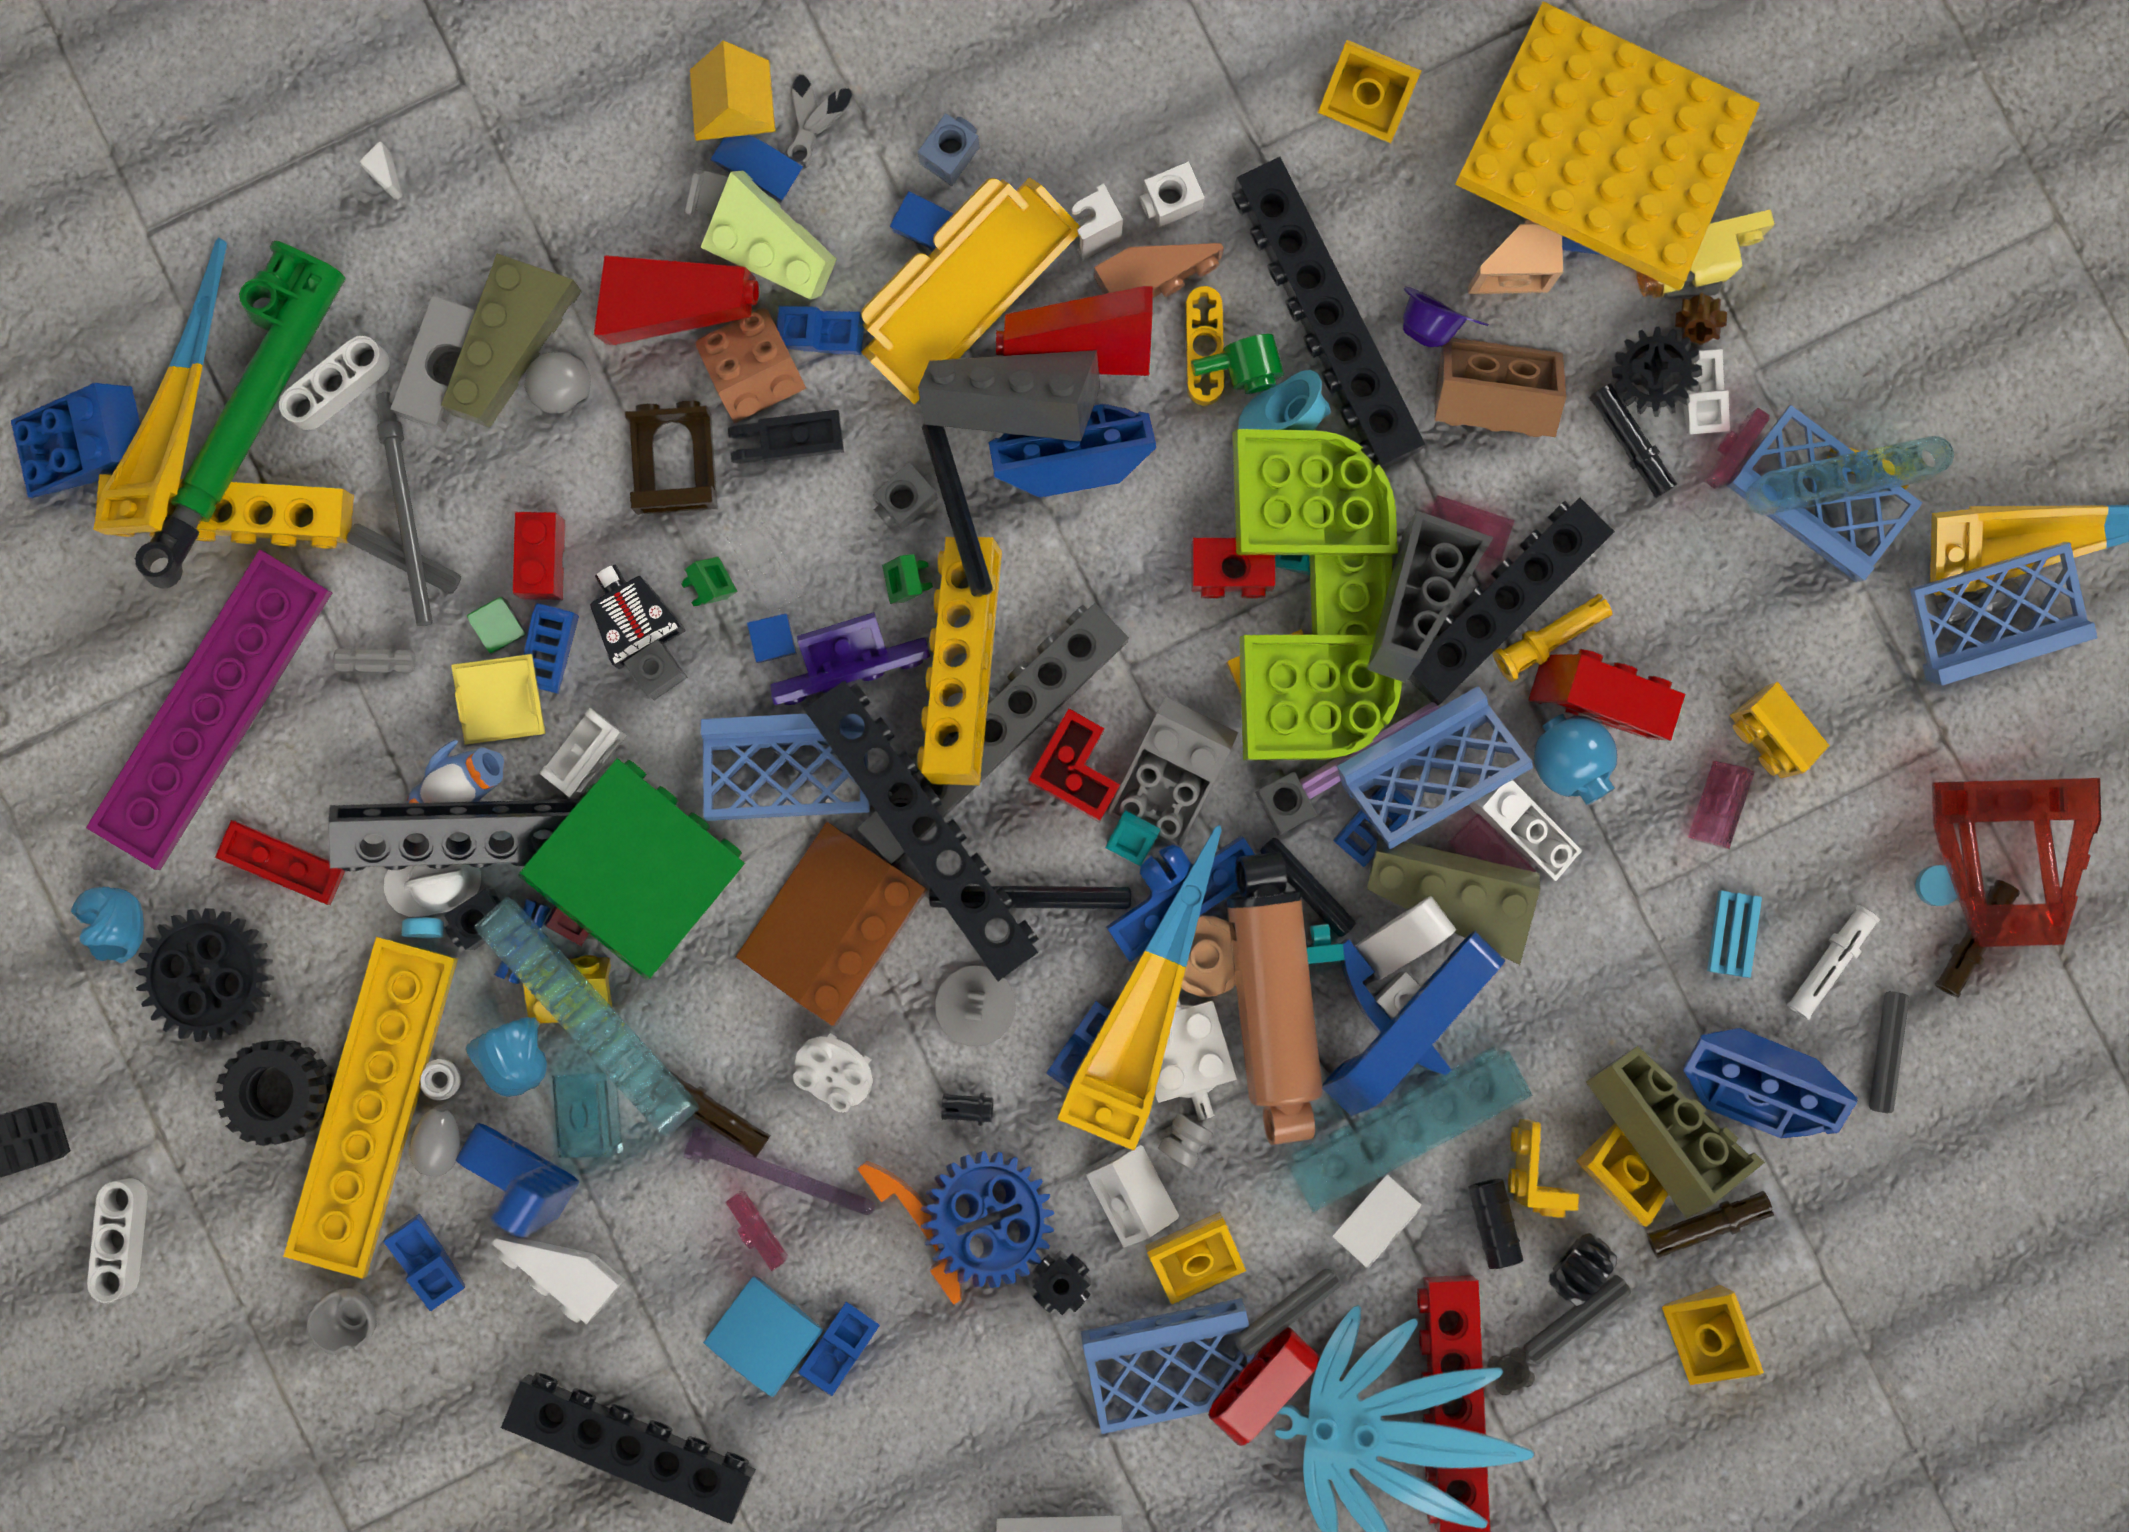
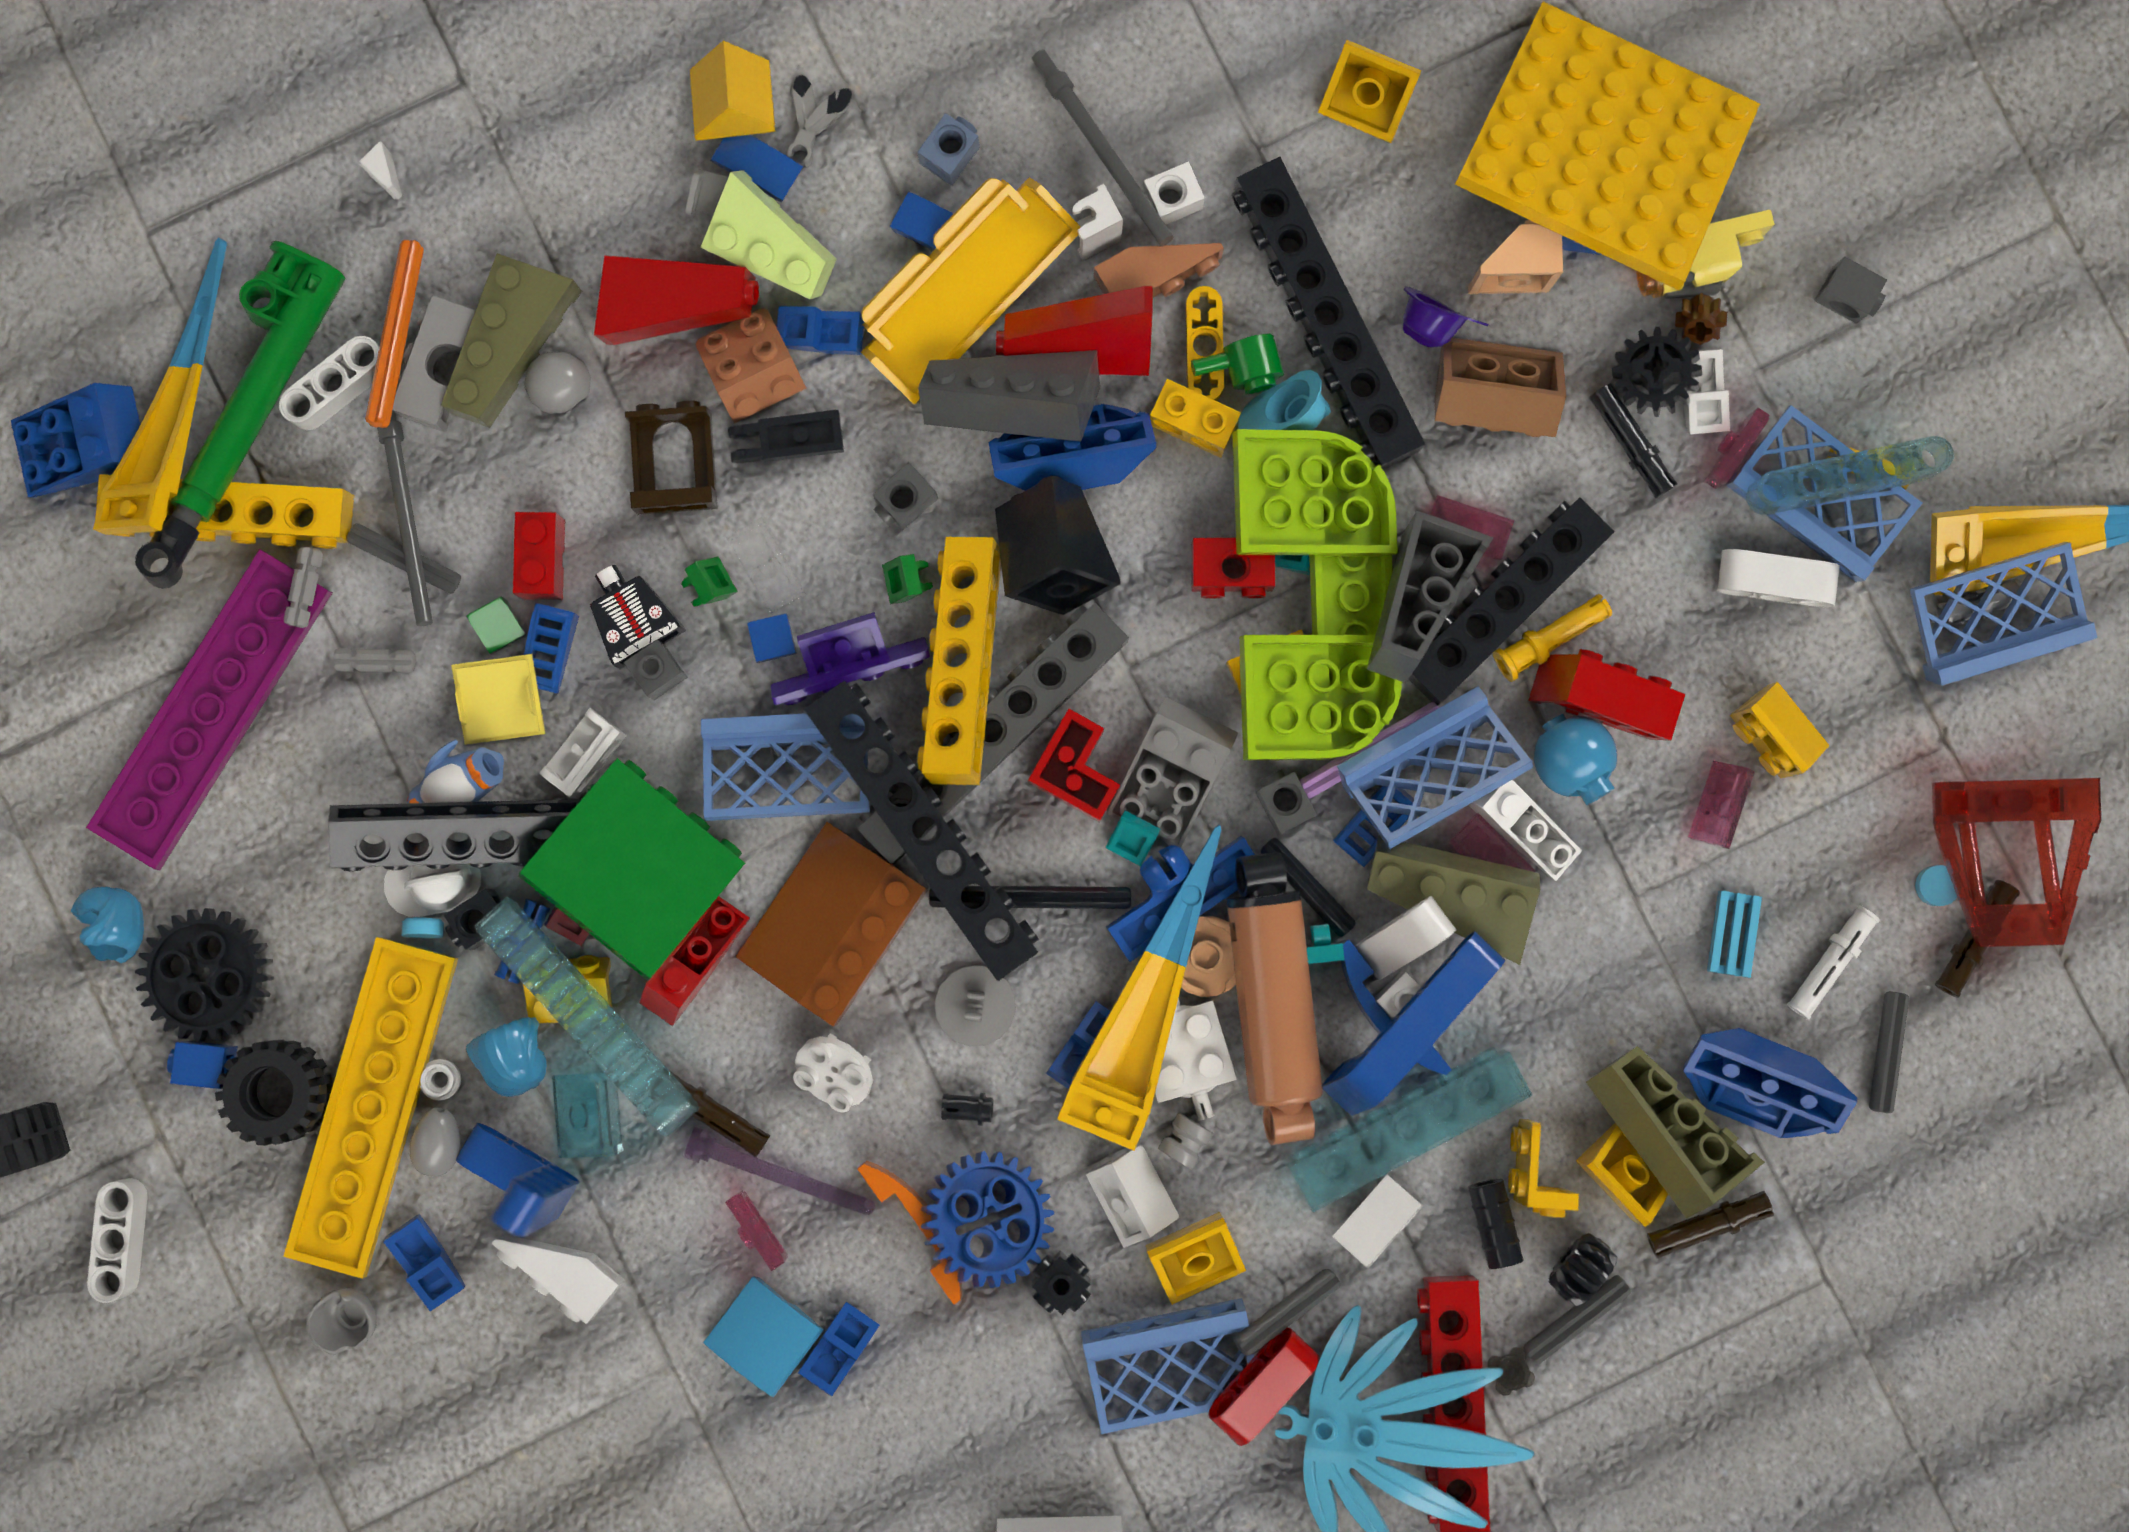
red tile [215,820,345,905] -> none
black brick [501,1372,756,1525] -> none
black axle [922,423,993,597] -> none
yellow slope [1662,1285,1764,1385] -> none
none -> blue brick [167,1041,238,1089]
none -> light grey axle [283,547,323,628]
none -> orange axle [365,240,424,428]
none -> red slope [639,896,750,1026]
none -> black slope [995,475,1121,615]
none -> dark grey bar [1032,50,1174,246]
none -> yellow brick [1150,379,1241,458]
none -> white beam [1717,549,1840,608]
none -> dark grey brick [1814,256,1887,324]

